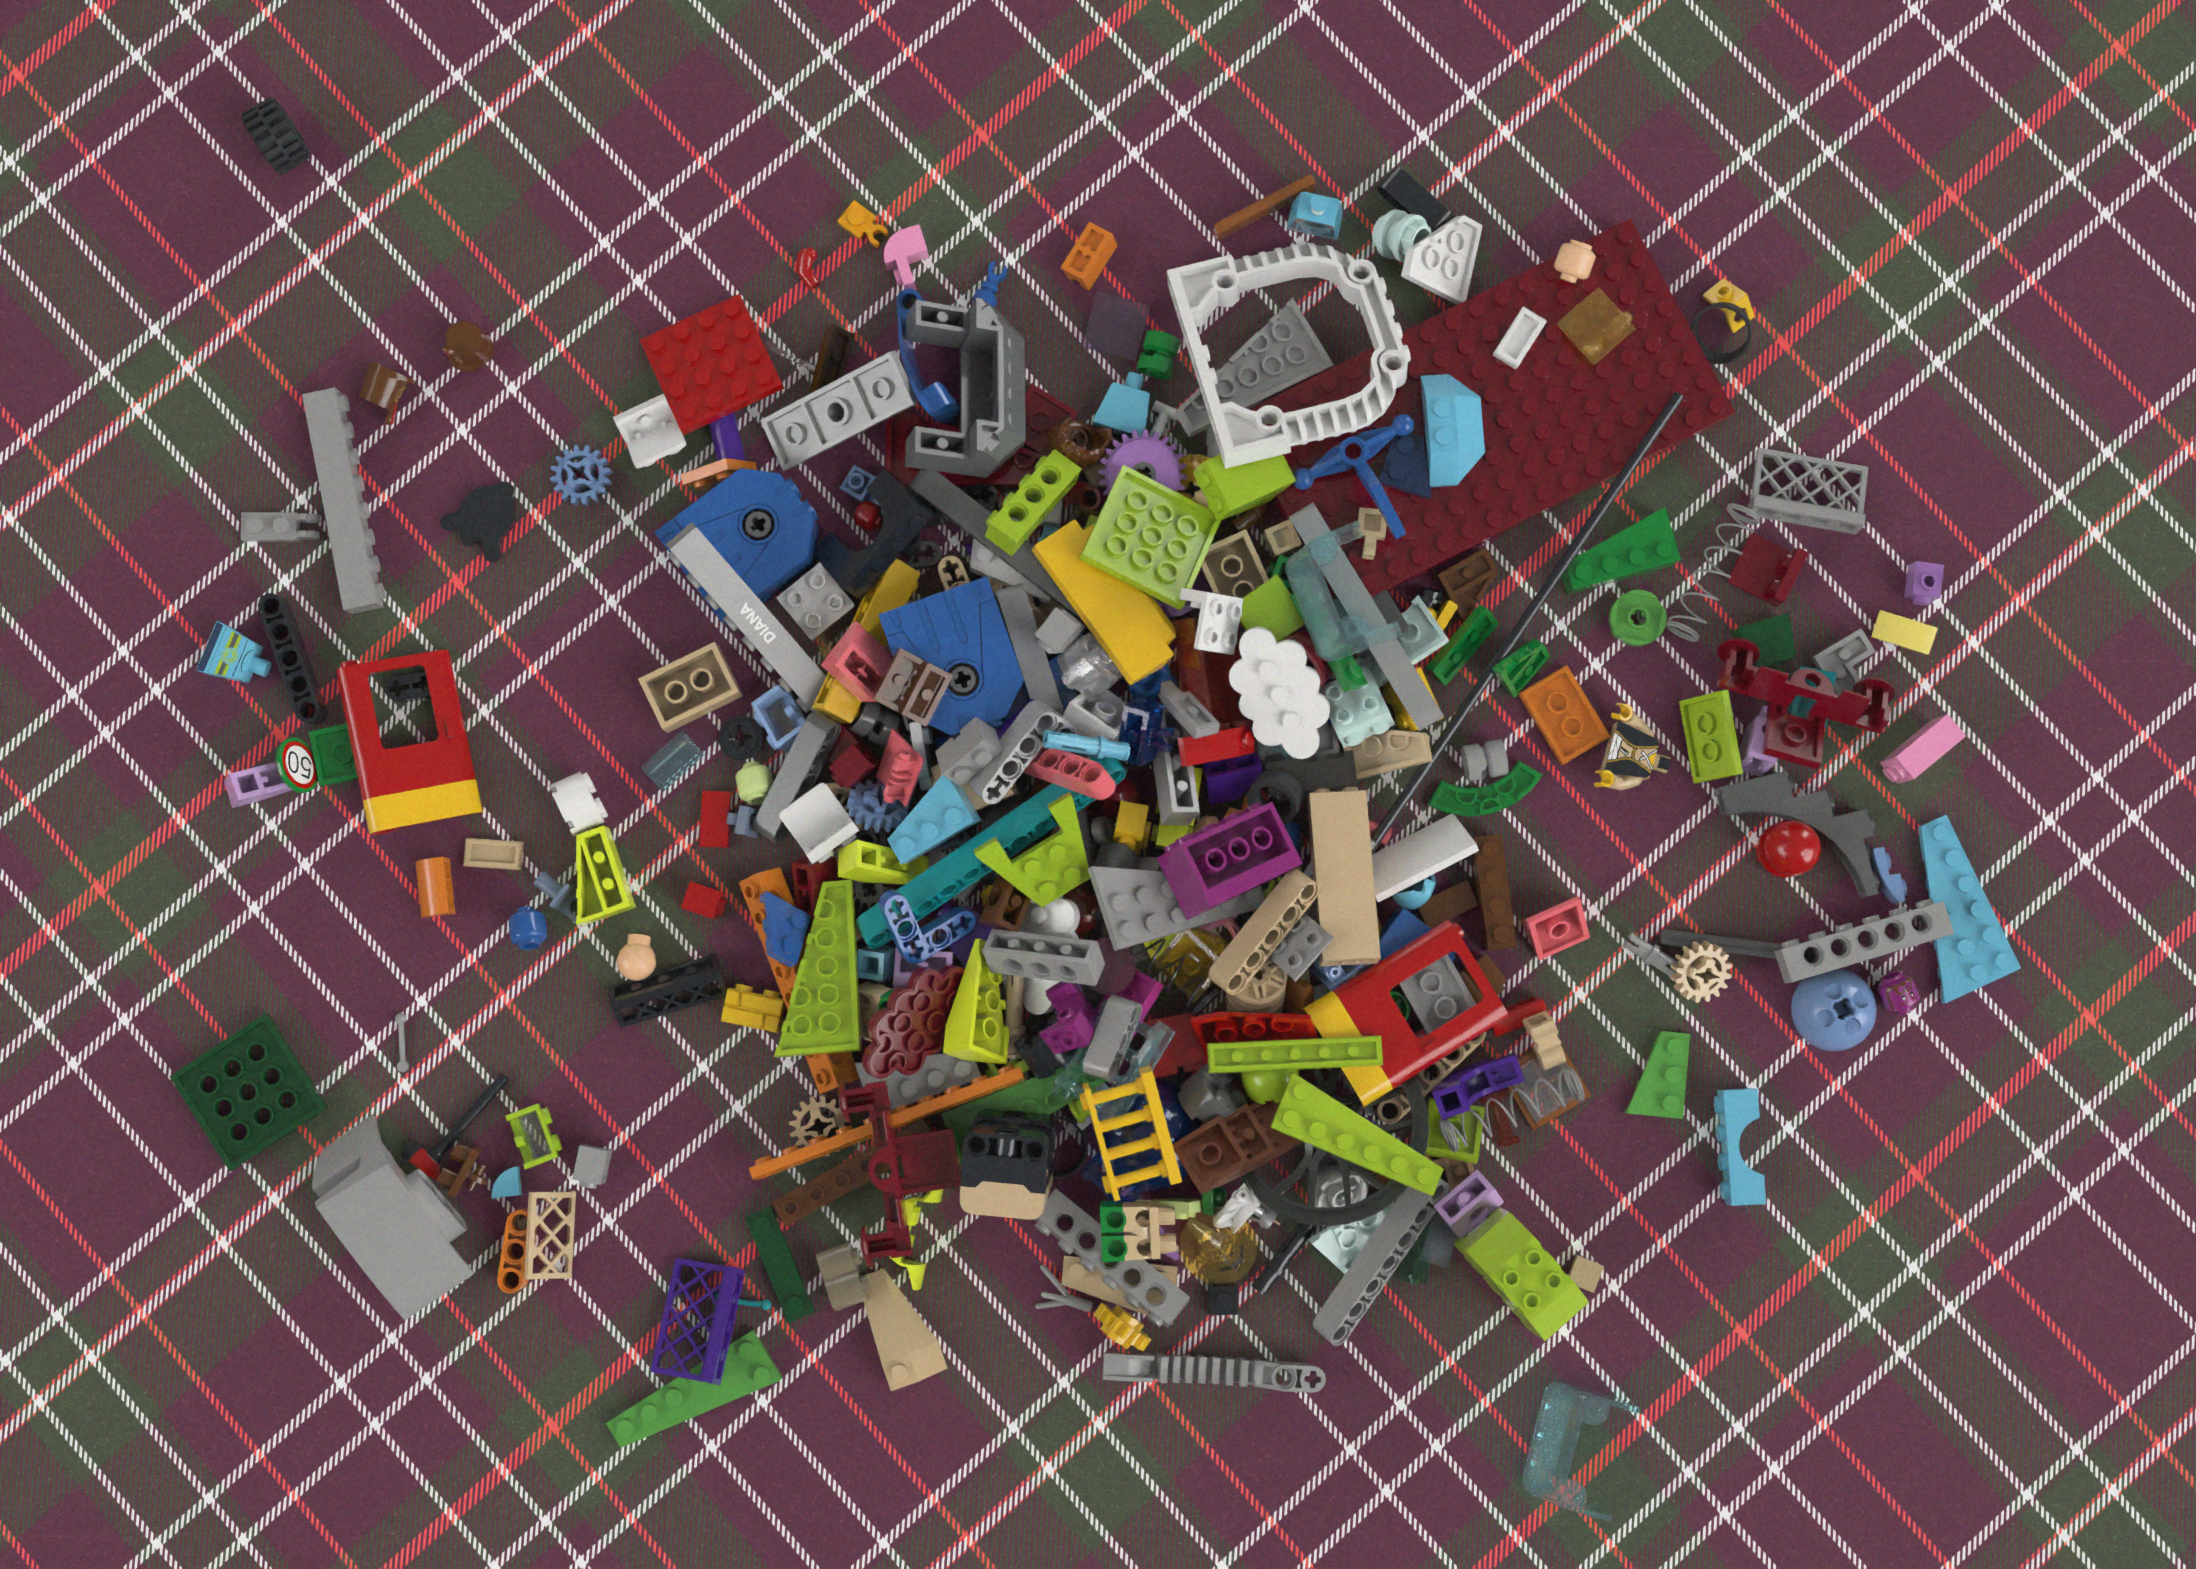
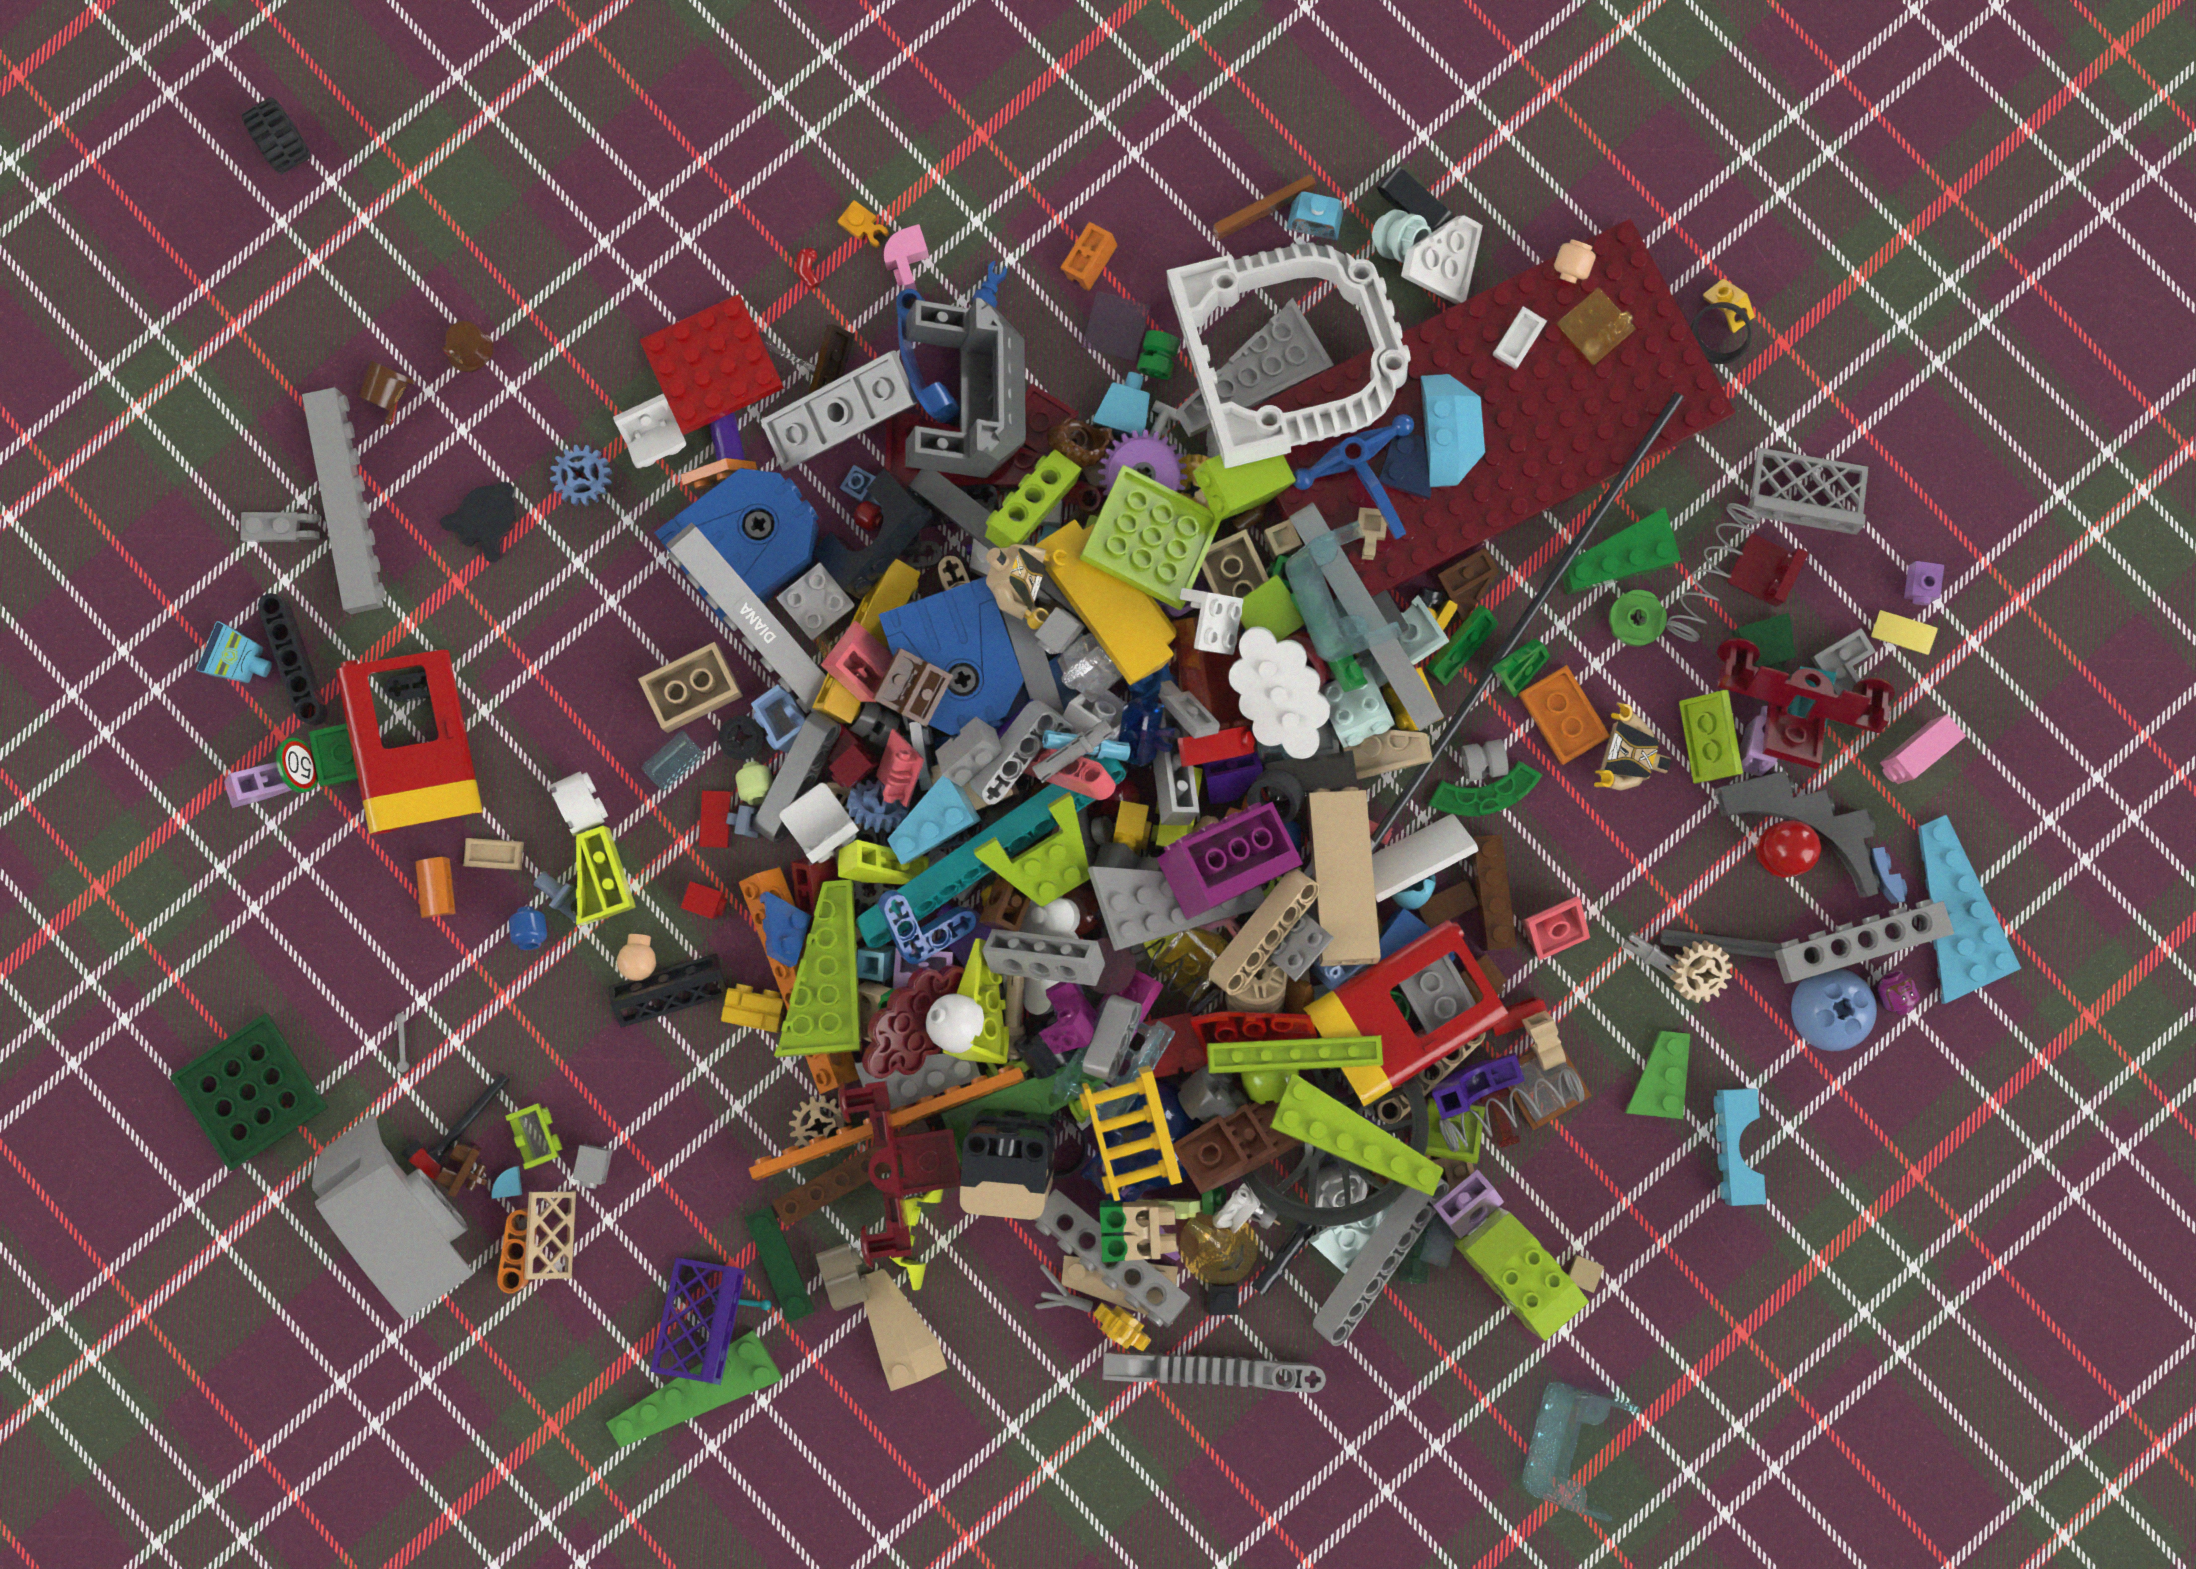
none -> white cylinder [926,994,984,1053]
none -> torso [986,544,1067,629]
none -> light grey pin [1032,718,1115,783]

